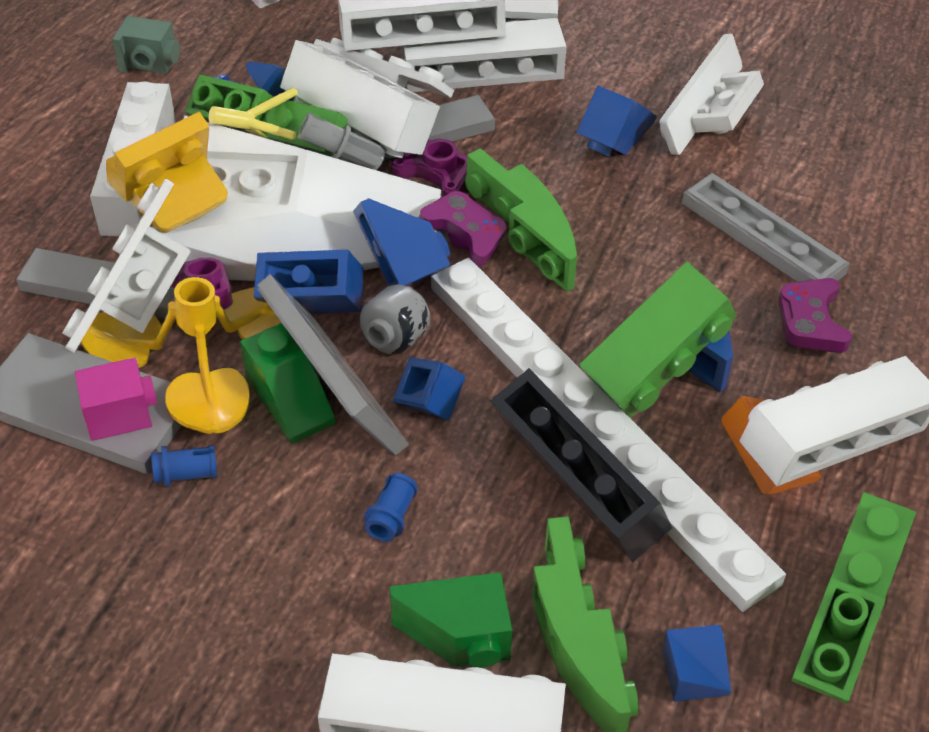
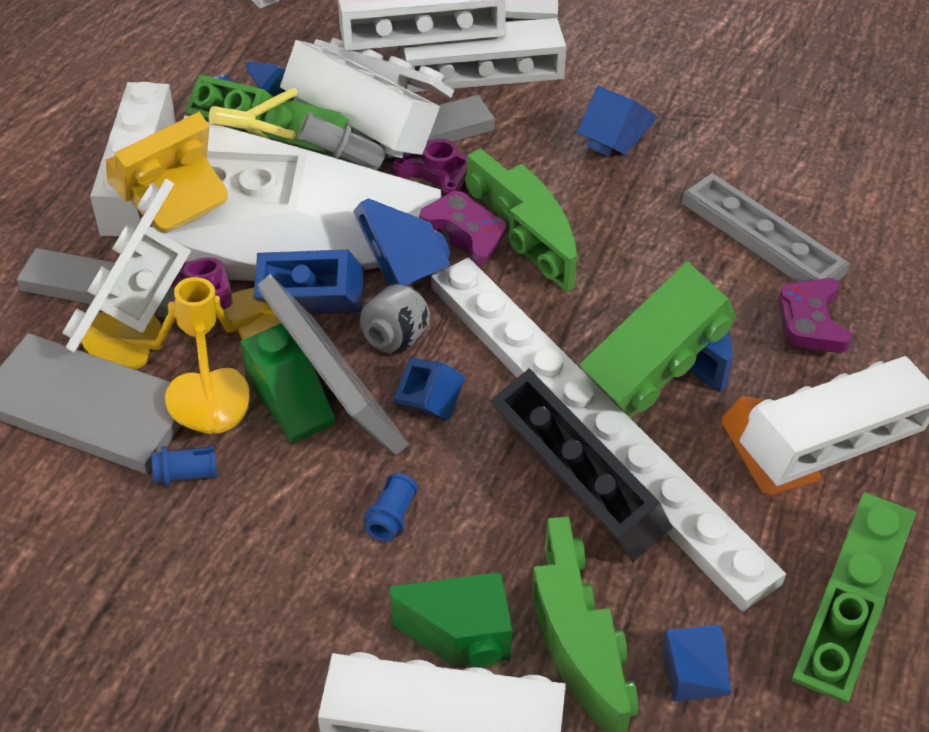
dark pink brick [74,357,158,441] -> none
sand green brick [112,16,180,74] -> none
white bracket [659,34,764,155] -> none

